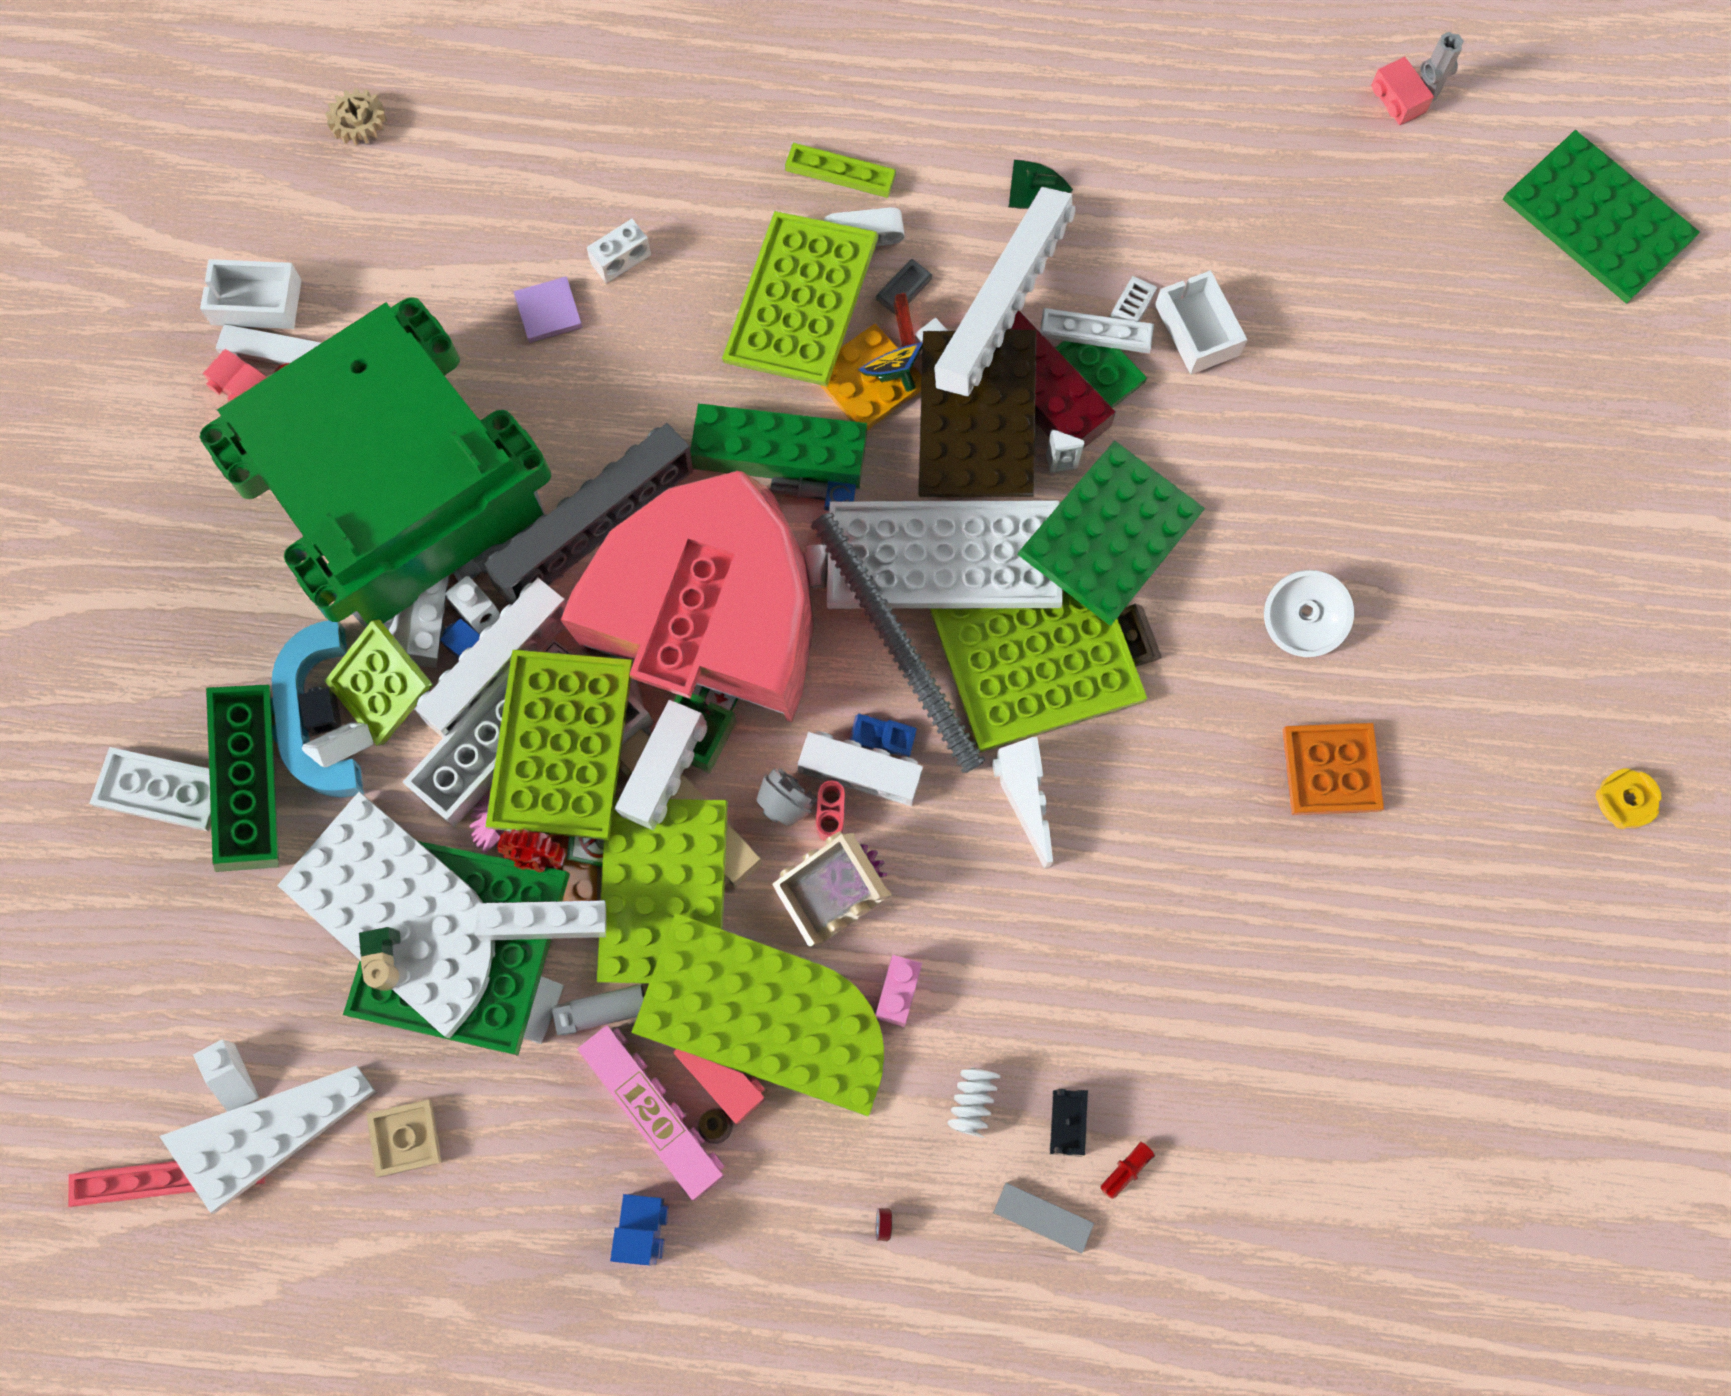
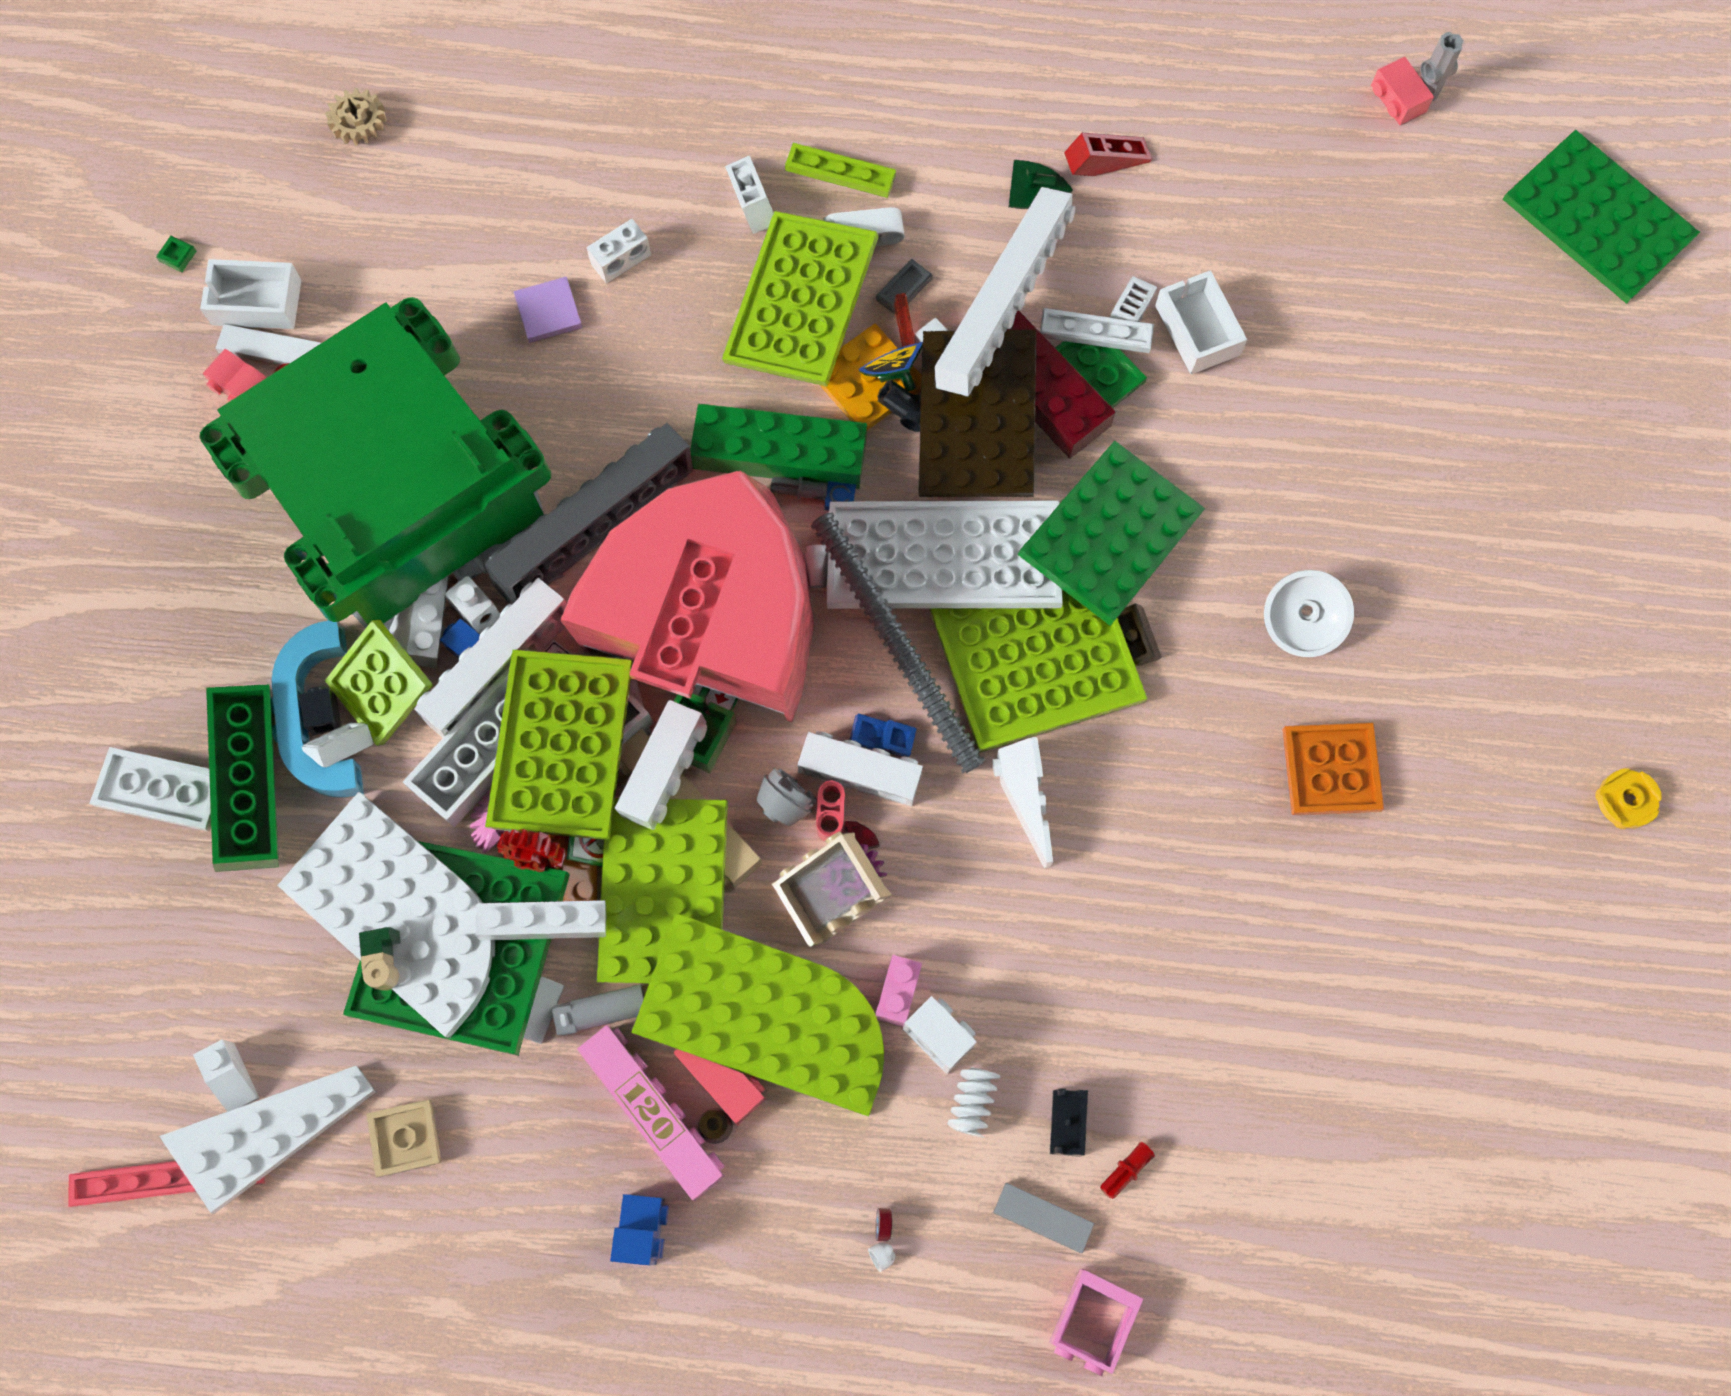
white slope [1046,430,1084,473] -> none
none -> green tile [156,235,197,273]
none -> white slope [725,155,774,234]
none -> dark red tile [845,821,880,849]
none -> white hinge [868,1242,896,1272]
none -> black piece [877,380,921,432]
none -> white brick [903,996,977,1074]
none -> bright pink window [1049,1269,1143,1376]
none -> red slope [1064,132,1152,176]

